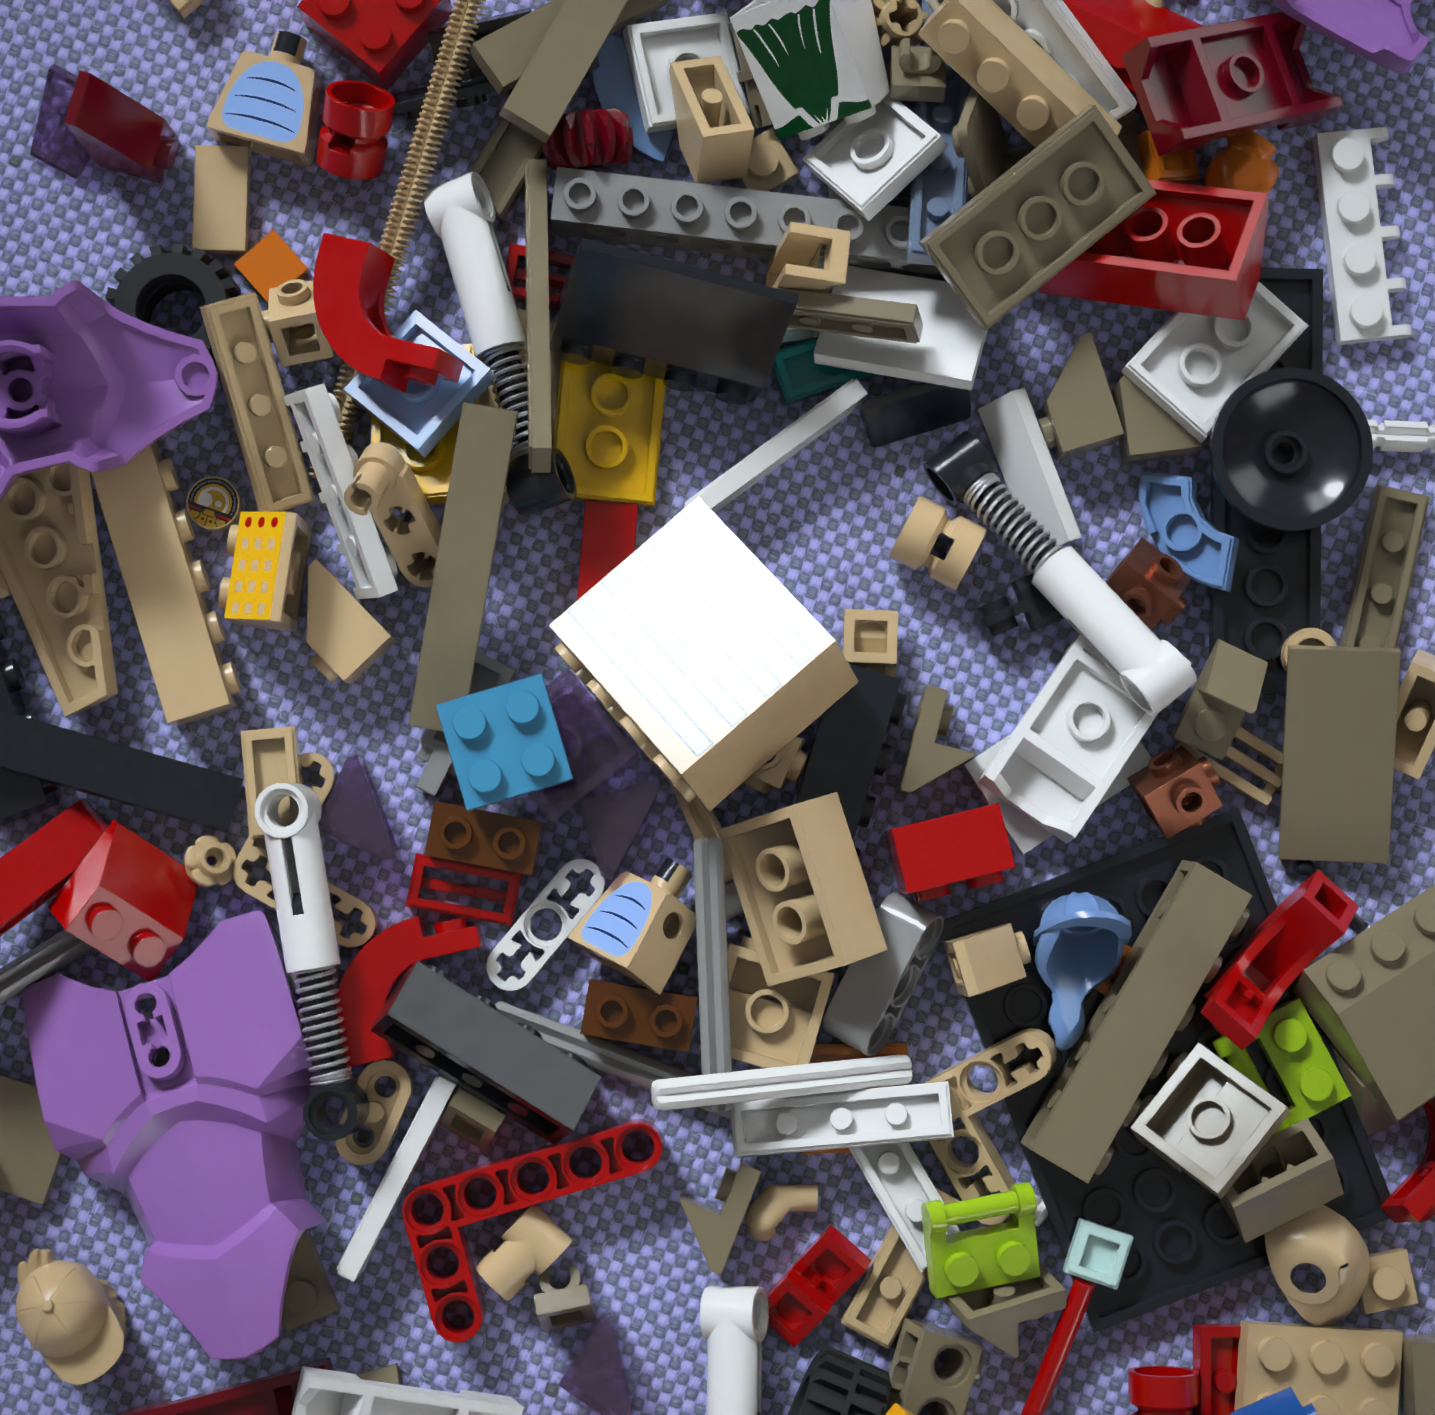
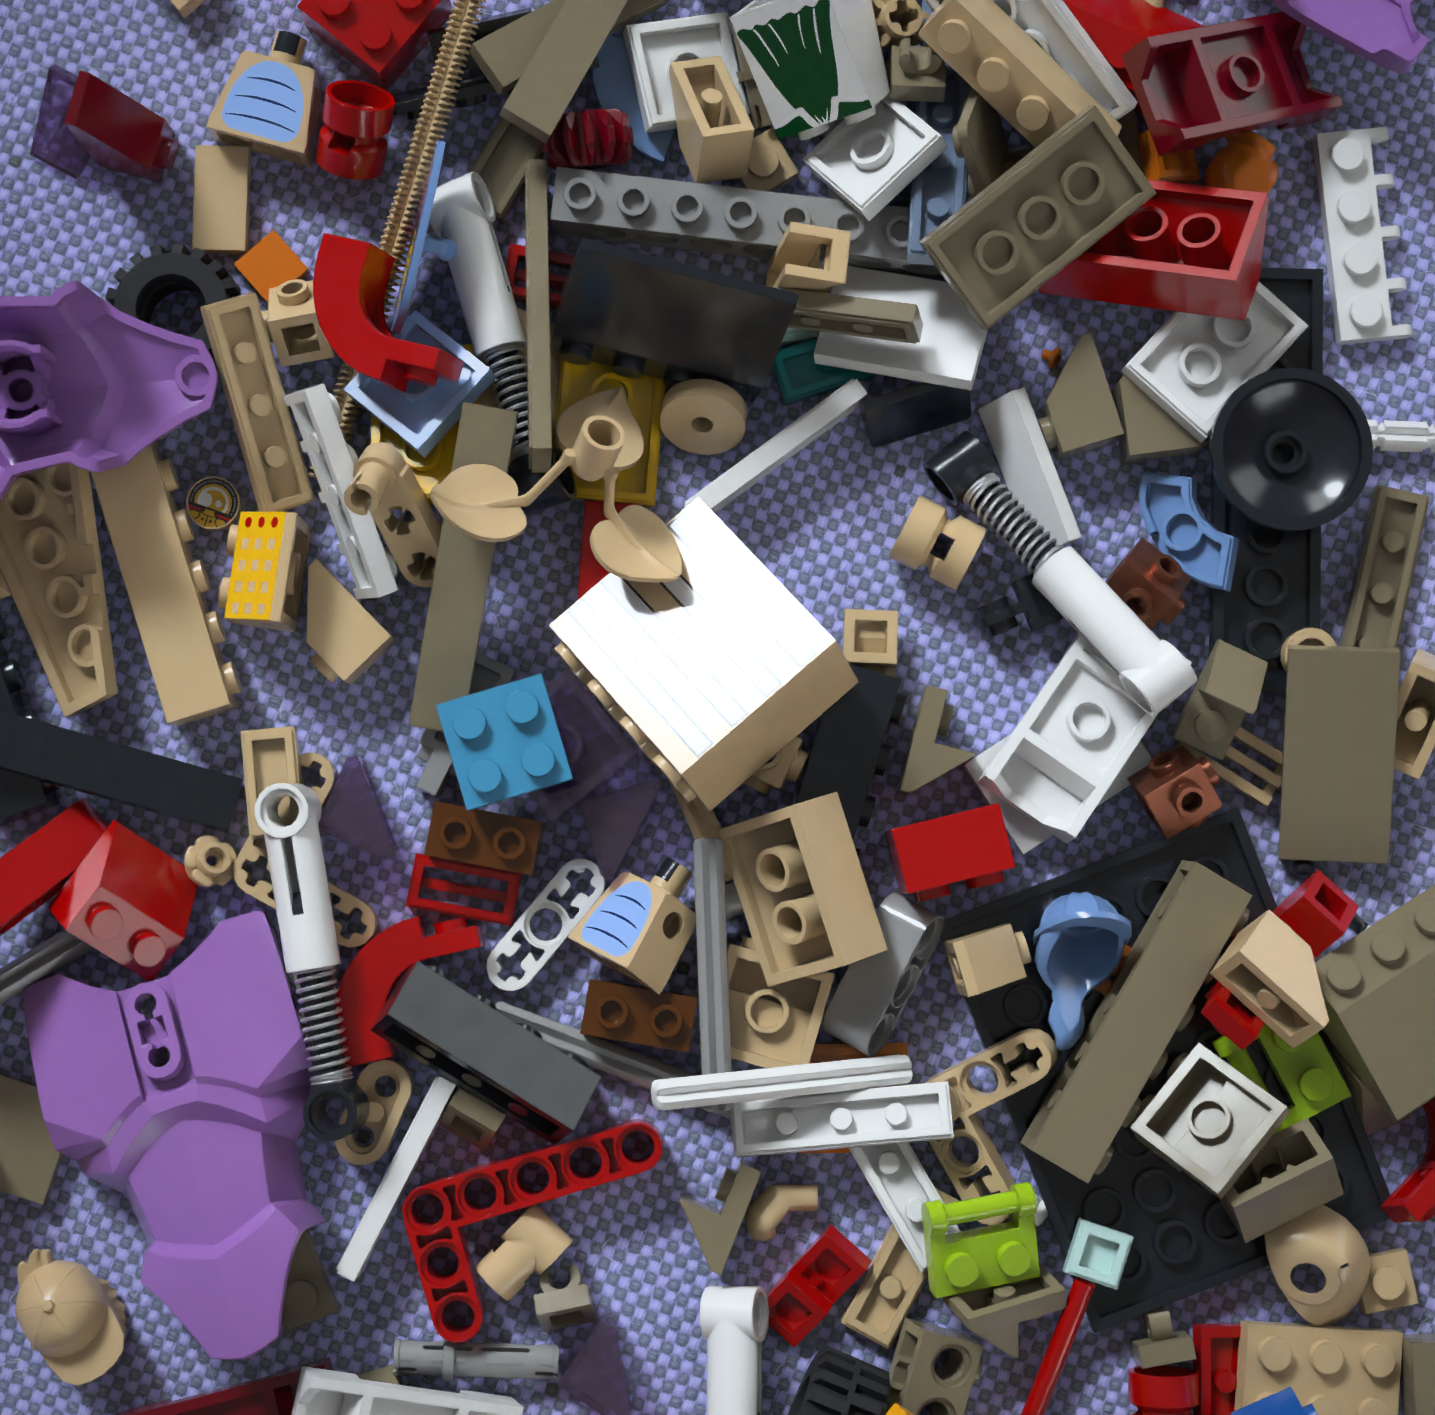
none -> medium blue shield [391,140,457,334]
none -> light grey pin [393,1339,559,1382]
none -> tan plant [430,387,682,582]
none -> tan piece [660,379,747,455]
none -> orange piece [1041,347,1062,369]
none -> dark tan tile [1130,1307,1196,1369]
none -> tan slope [1210,909,1329,1049]

